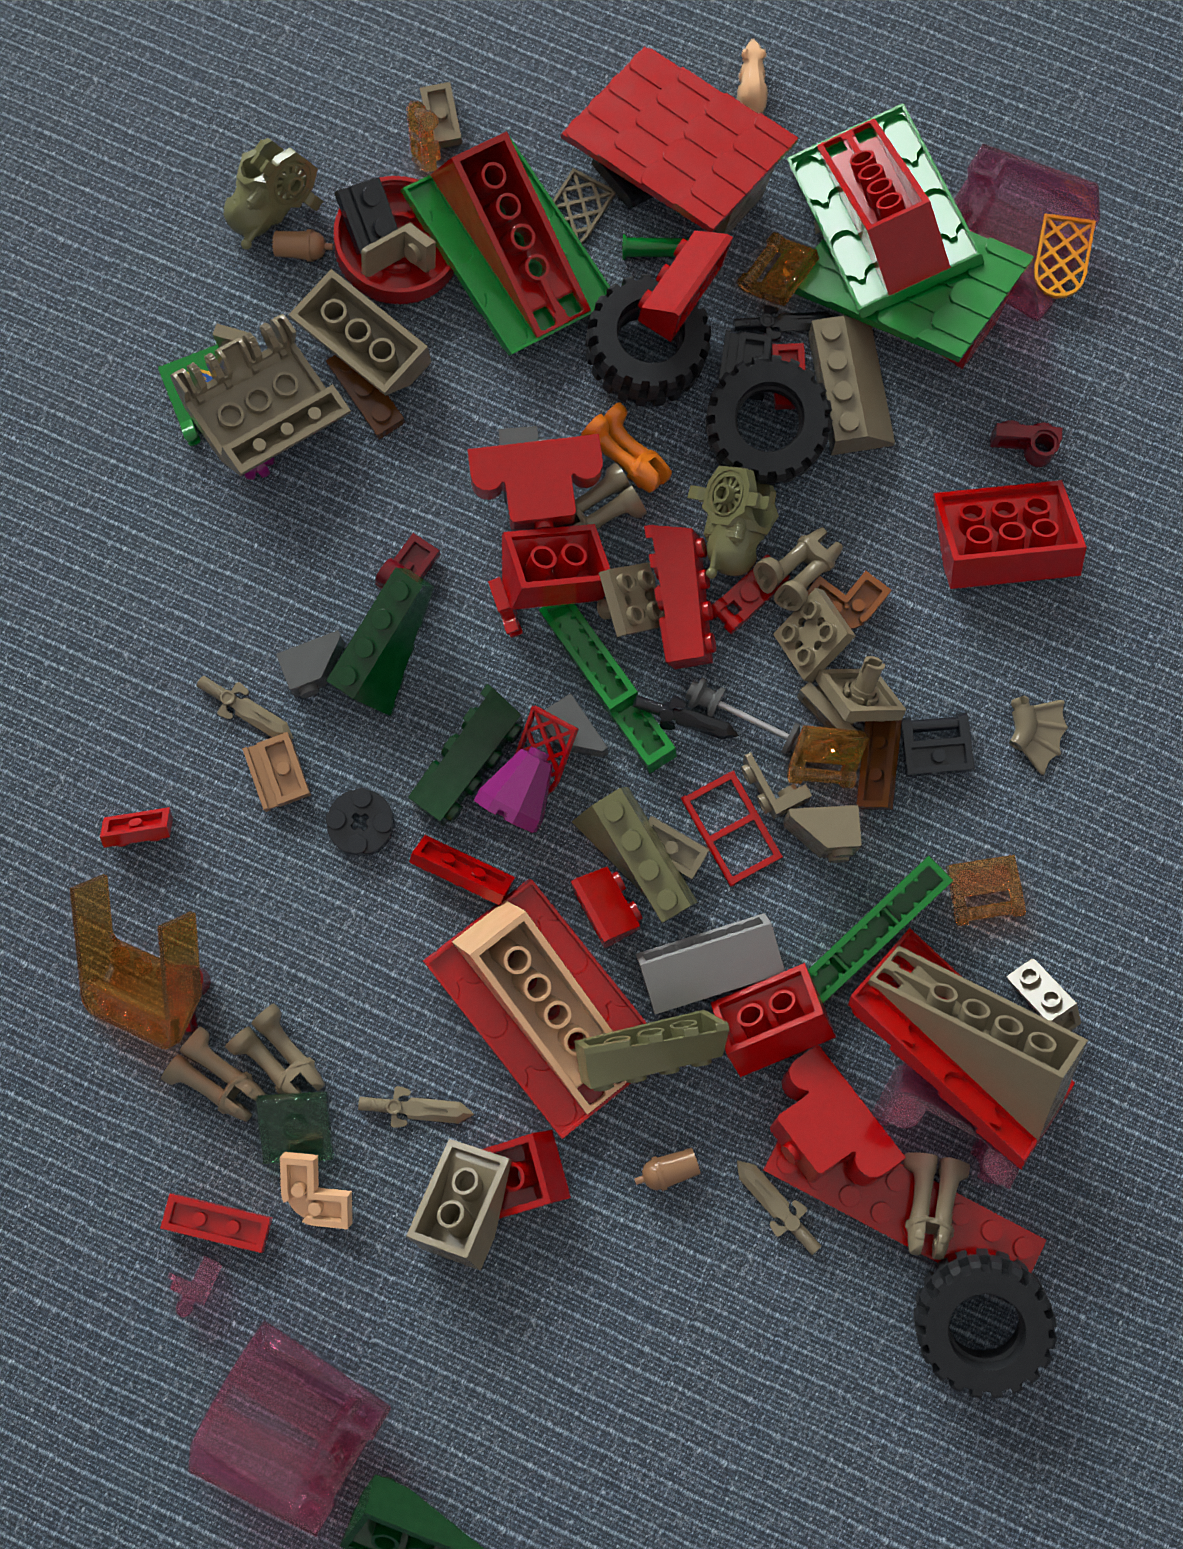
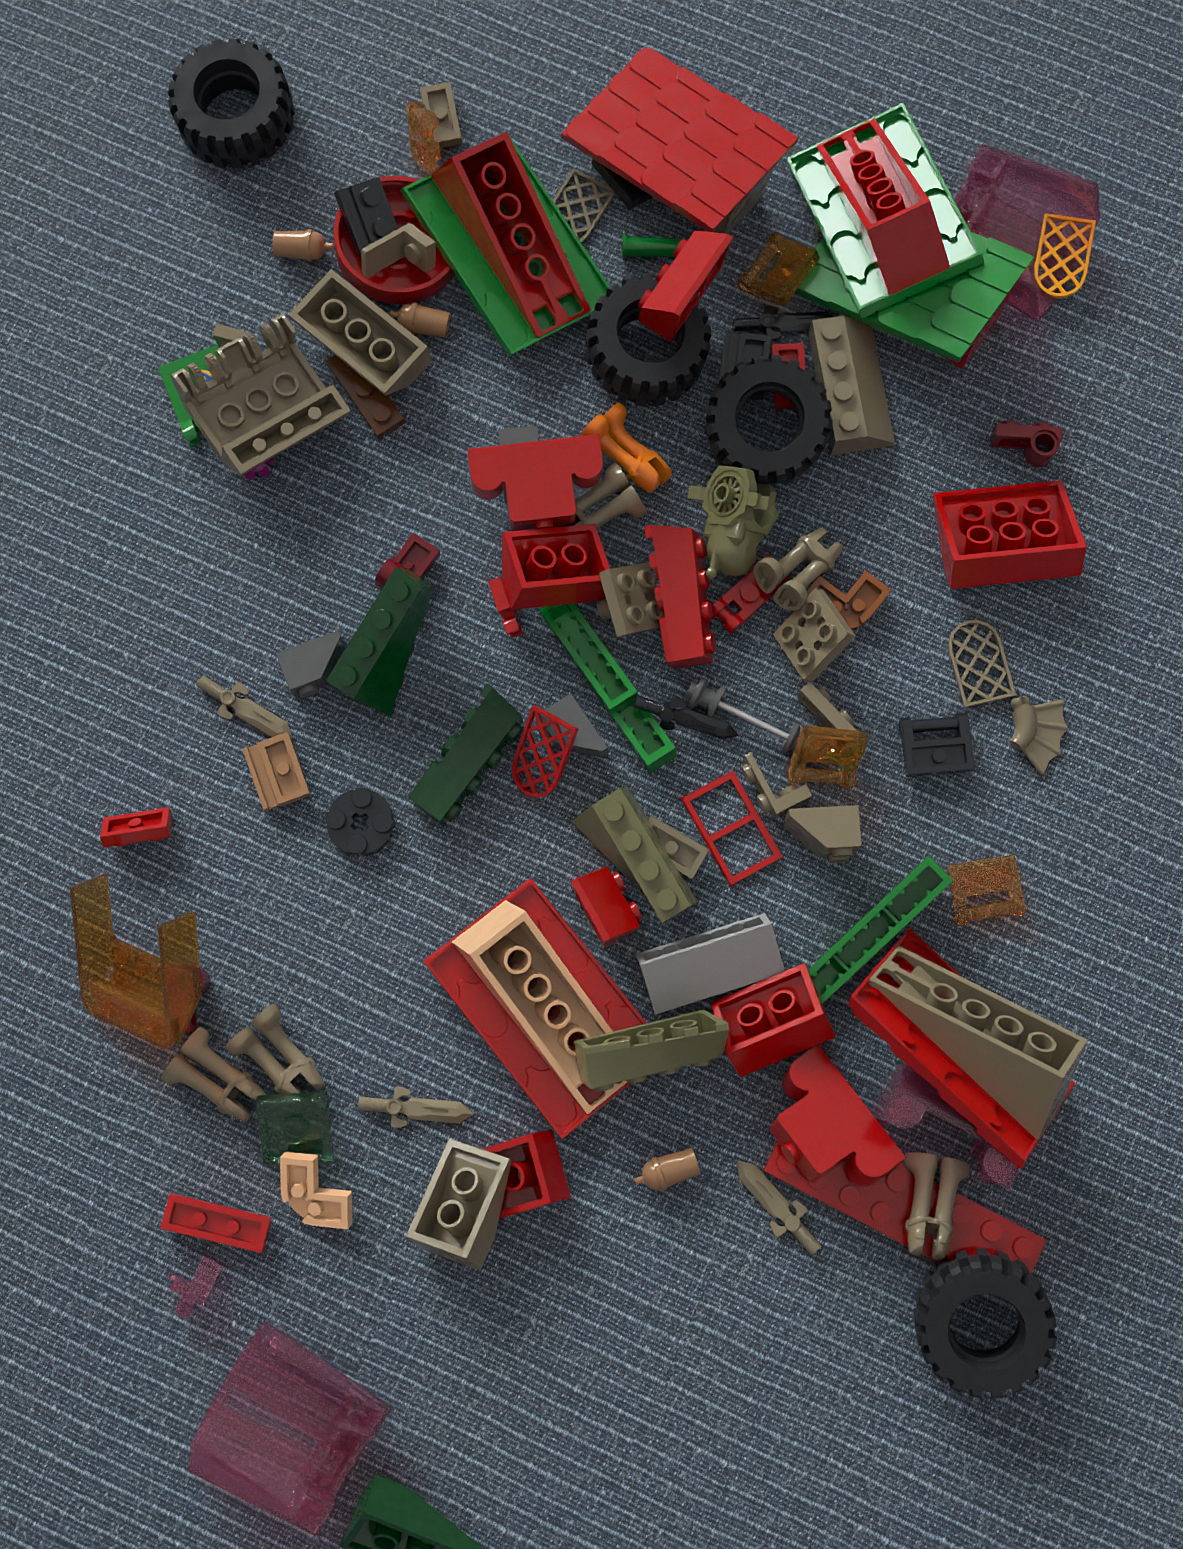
olive helmet [223,138,324,250] -> none
red plate [409,835,515,905] -> none
magenta cone [474,746,553,833] -> none
light nougat animal [737,39,768,114] -> none
dark tan plate [815,656,906,723] -> none
reddish brown plate [856,720,902,810] -> none
bracket [1007,959,1081,1031] -> none
none -> black tyre [168,38,295,169]
none -> medium nougat piece [390,302,451,338]
none -> dark tan window [948,620,1016,708]

